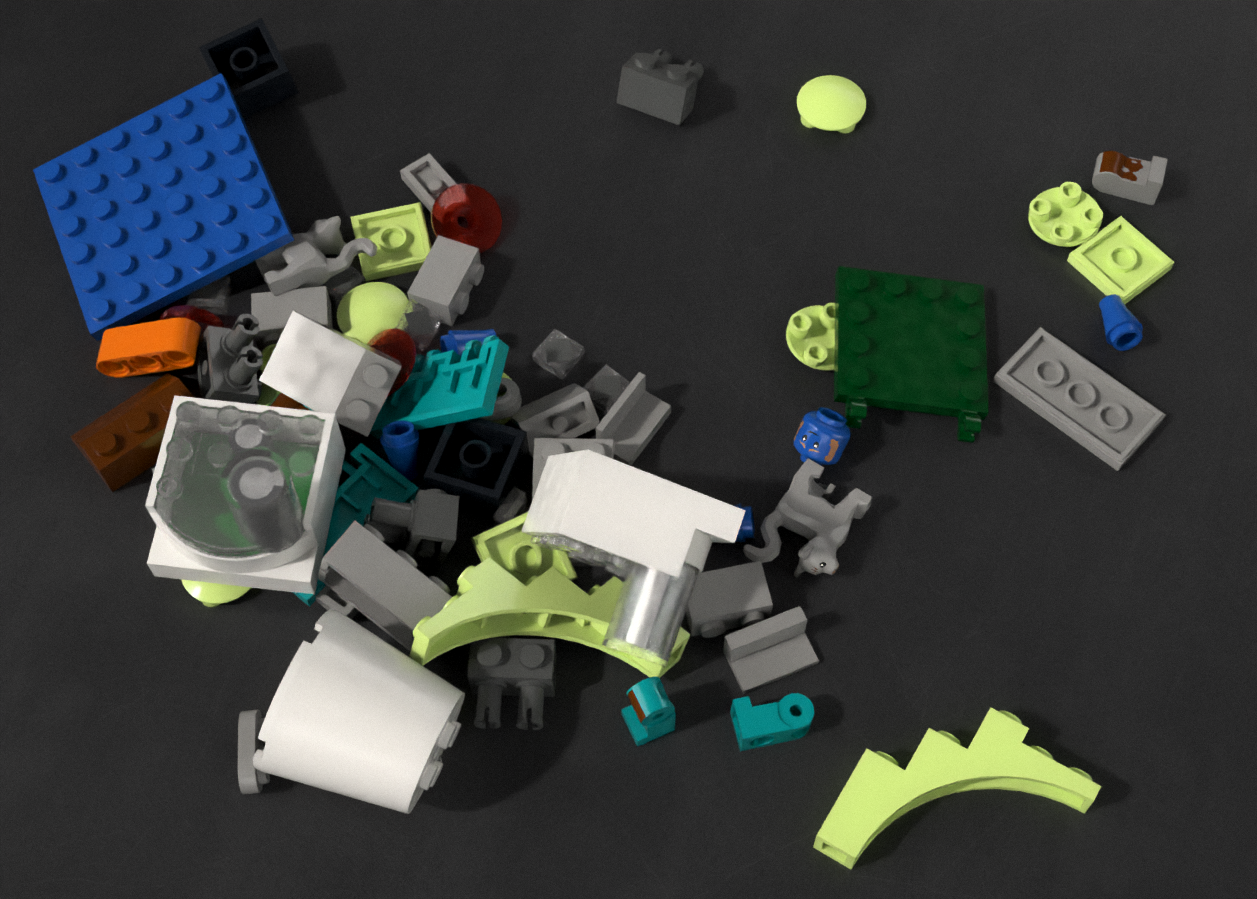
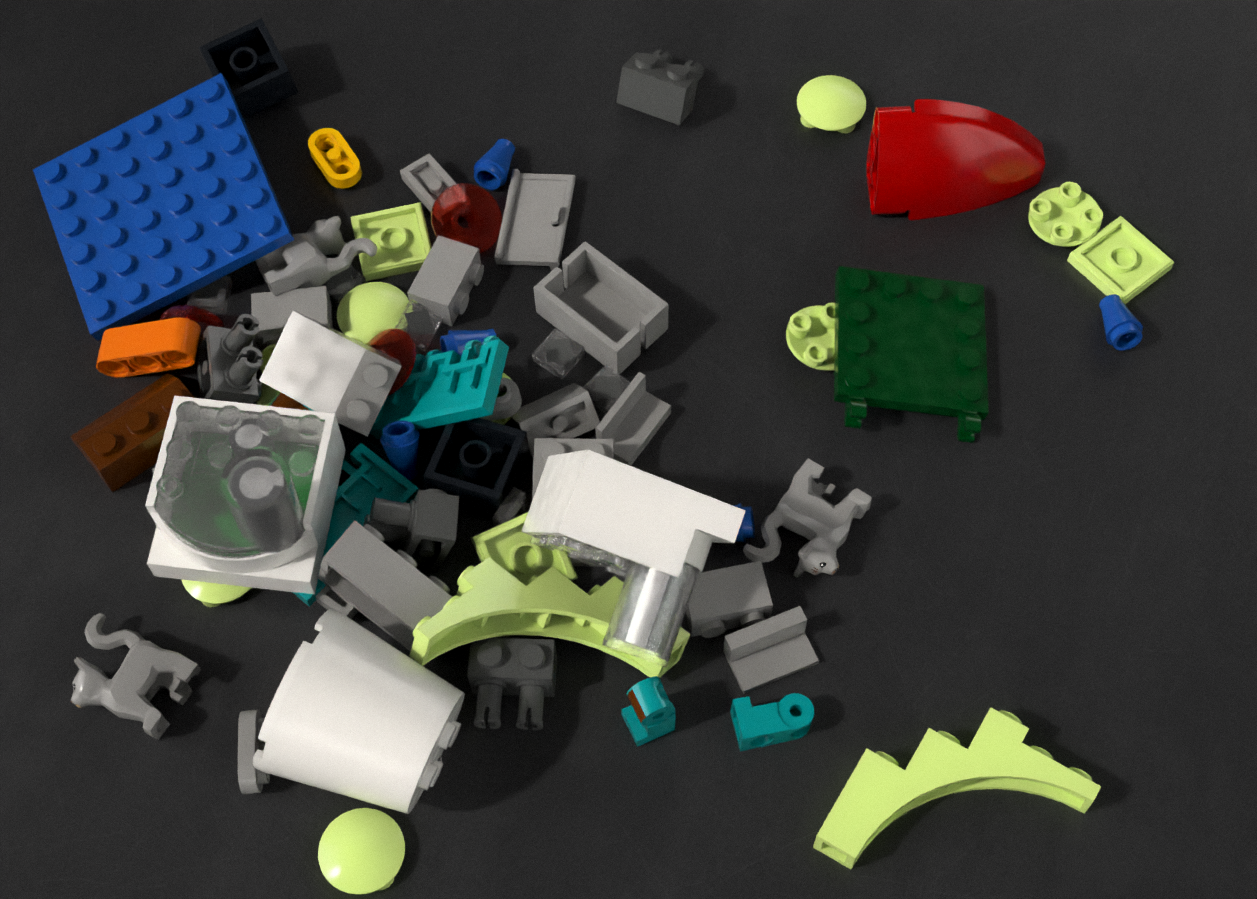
blue head [793,407,851,466] -> none
light grey tile [993,327,1166,471] -> none
light grey leg [1092,151,1168,206] -> none
none -> light grey animal [71,613,201,740]
none -> yellow plate [308,128,362,189]
none -> yellowish green dish [318,808,405,895]
none -> blue cone [474,139,515,190]
none -> light grey door [494,169,576,270]
none -> light grey piece [533,241,669,375]
none -> red panel [866,99,1046,220]

